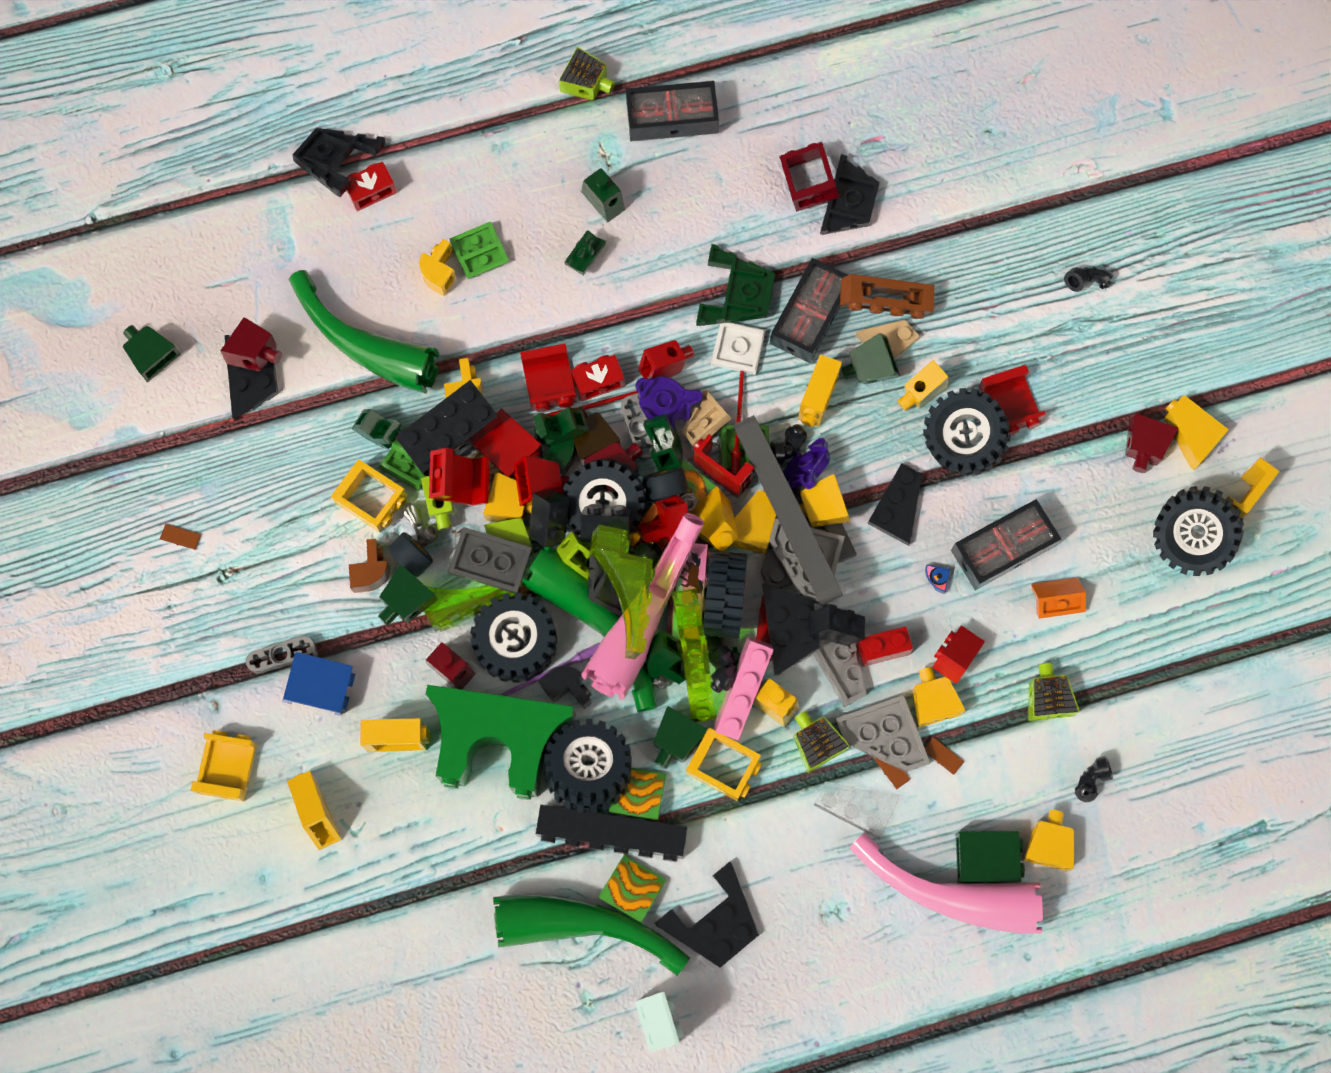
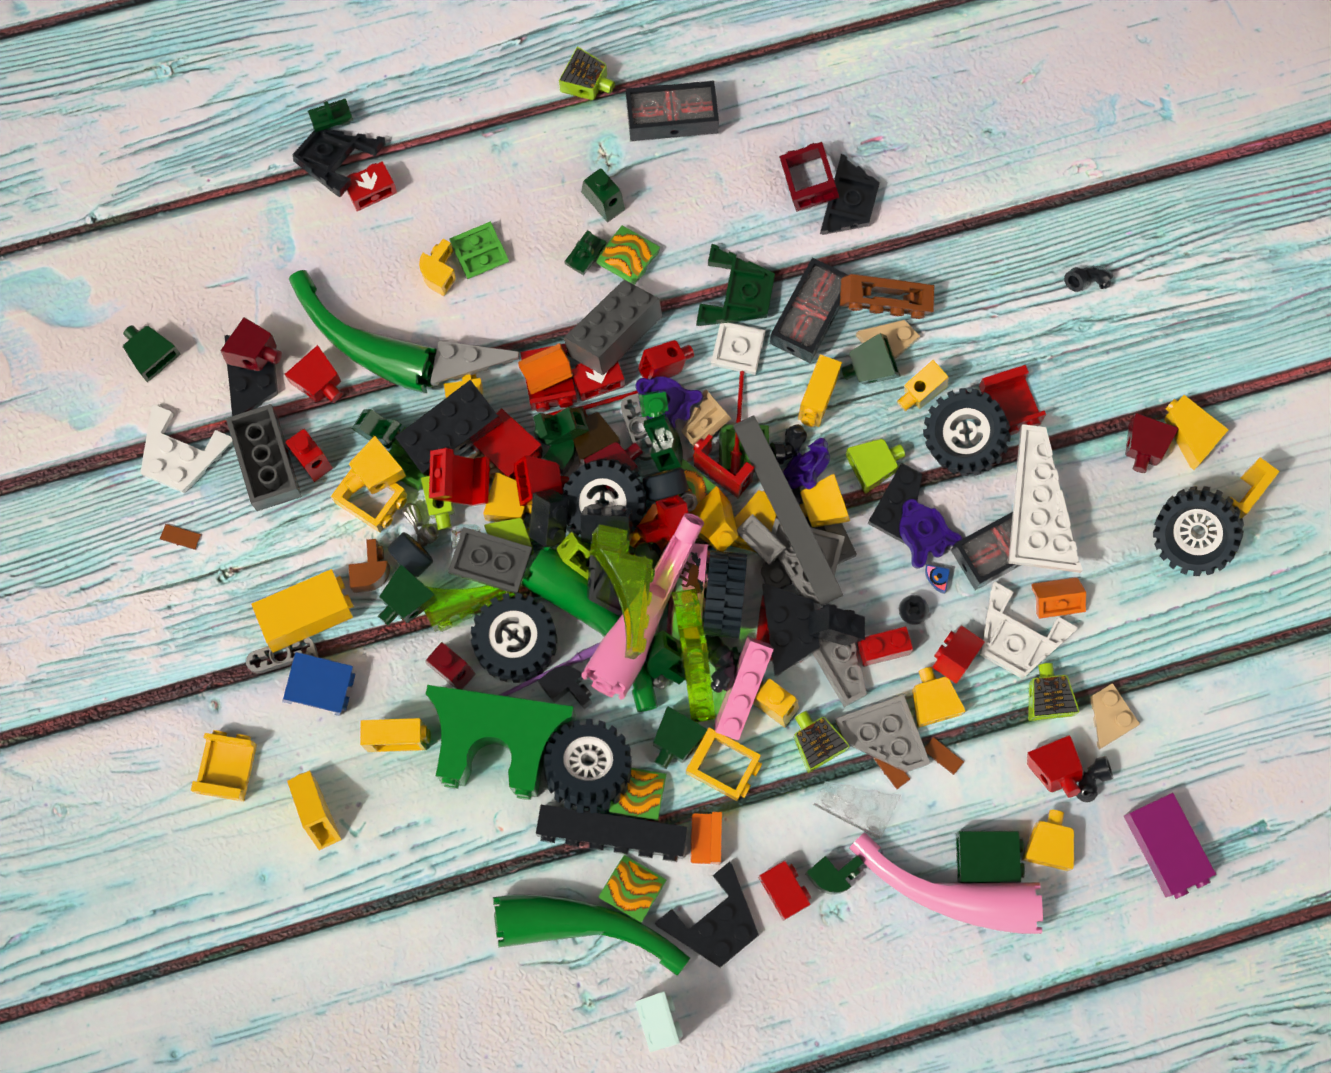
none -> white wing [141,404,233,494]
none -> dark grey brick [226,404,302,511]
none -> yellow brick [251,569,354,653]
none -> red torso [285,345,342,403]
none -> red torso [285,429,333,482]
none -> dark green hips [307,98,353,132]
none -> yellow torso [345,436,406,494]
none -> light grey wing [431,341,519,386]
none -> orange panel [518,343,573,394]
none -> dark grey brick [564,279,662,375]
none -> slope [596,225,660,285]
none -> green brick [638,390,668,417]
none -> orange panel [691,812,722,864]
none -> light grey tile [737,514,786,565]
none -> red brick [758,861,811,921]
none -> dark green brick [805,855,864,894]
none -> lime torso [845,439,905,494]
none -> black piece [898,595,929,625]
none -> dark purple tile [899,499,962,569]
none -> white wing [980,582,1078,679]
none -> white wing [1008,424,1083,573]
none -> red torso [1027,735,1083,798]
none -> tan wing [1090,683,1140,750]
none -> magenta brick [1124,793,1216,899]

